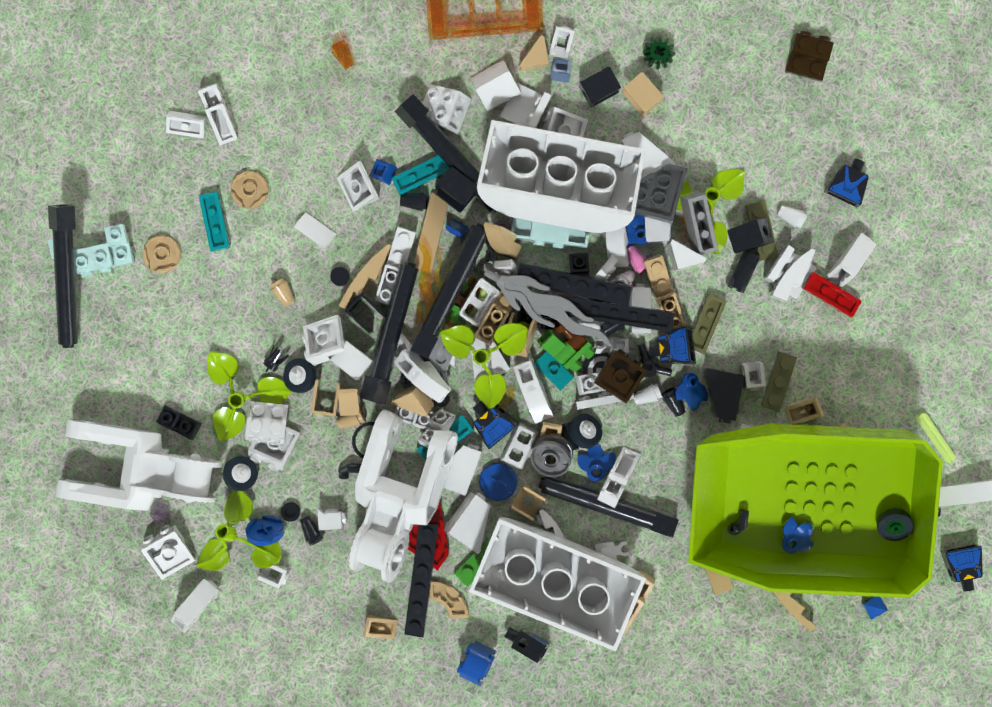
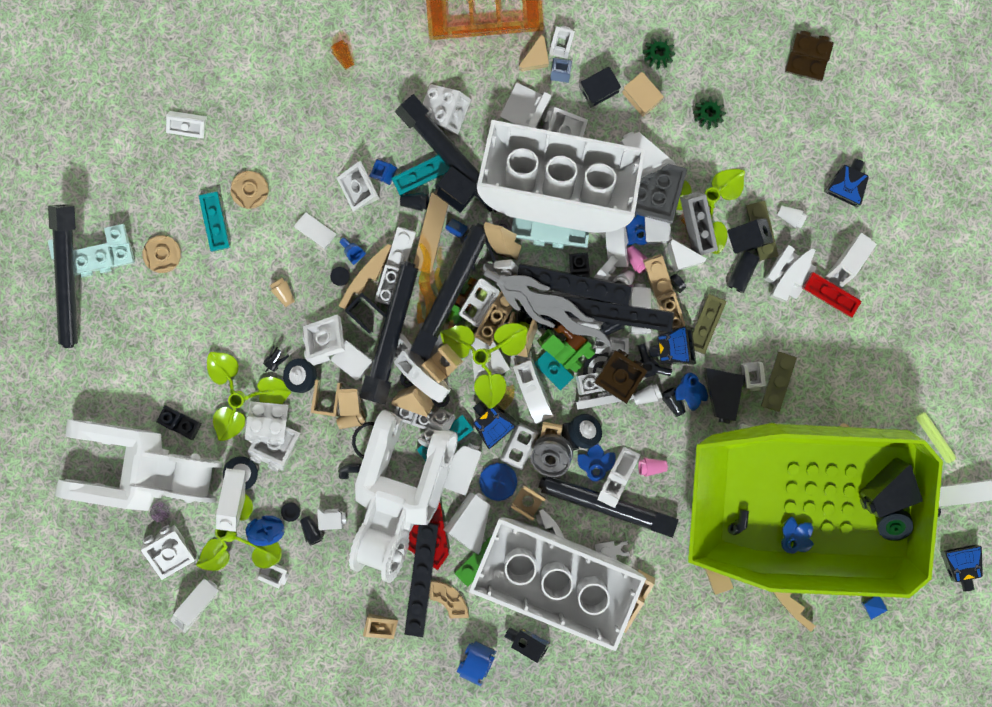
white slope [198,83,238,146] -> none
white slope [470,60,521,111] -> none
tan slope [784,397,824,425] -> none
none -> white slope [216,468,246,532]
none -> blue piece [339,238,366,265]
none -> tan piece [422,343,464,383]
none -> bright pink cone [638,458,668,477]
none -> black tile [669,274,686,293]
none -> dark green gear [693,96,726,130]
none -> black slope [860,457,923,518]

